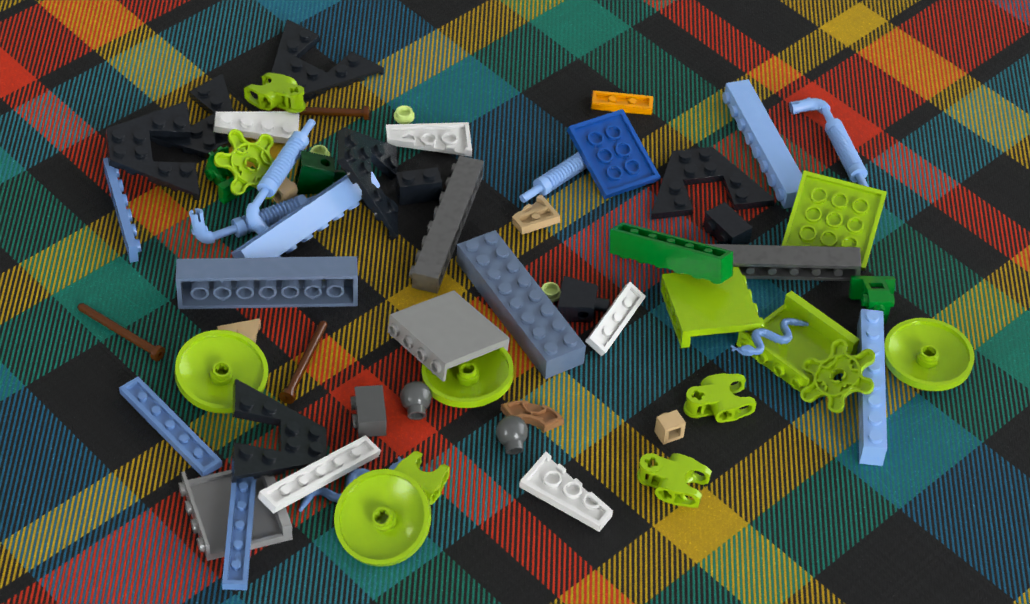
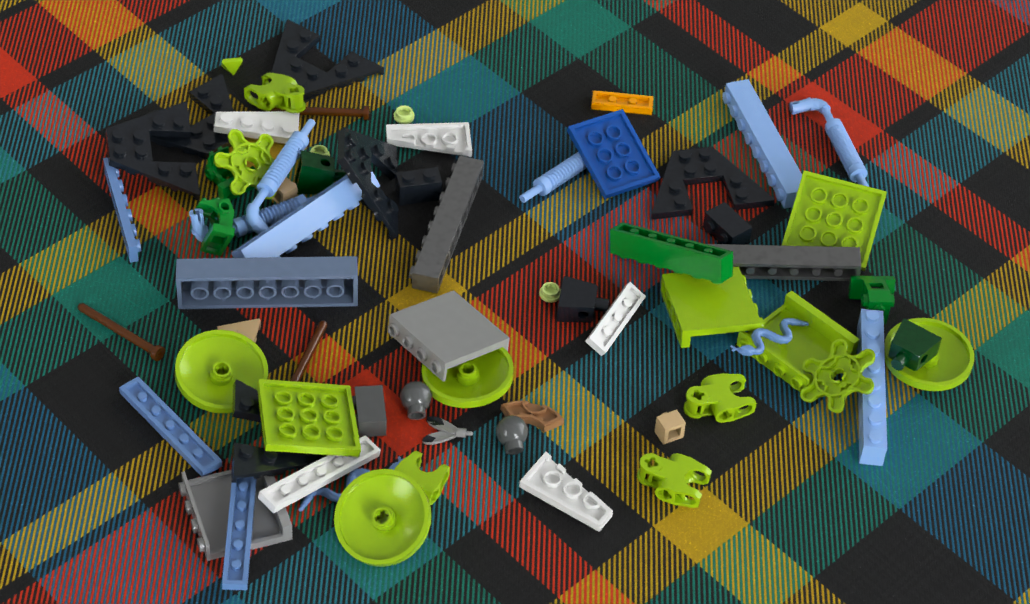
sand blue brick [456,230,586,379] -> none
tan wing [512,194,560,235] -> none
none -> green tile [193,197,235,256]
none -> lime slope [221,57,243,76]
none -> lime plate [257,379,361,457]
none -> light grey piece [422,416,473,445]
none -> dark green torso [888,318,942,371]

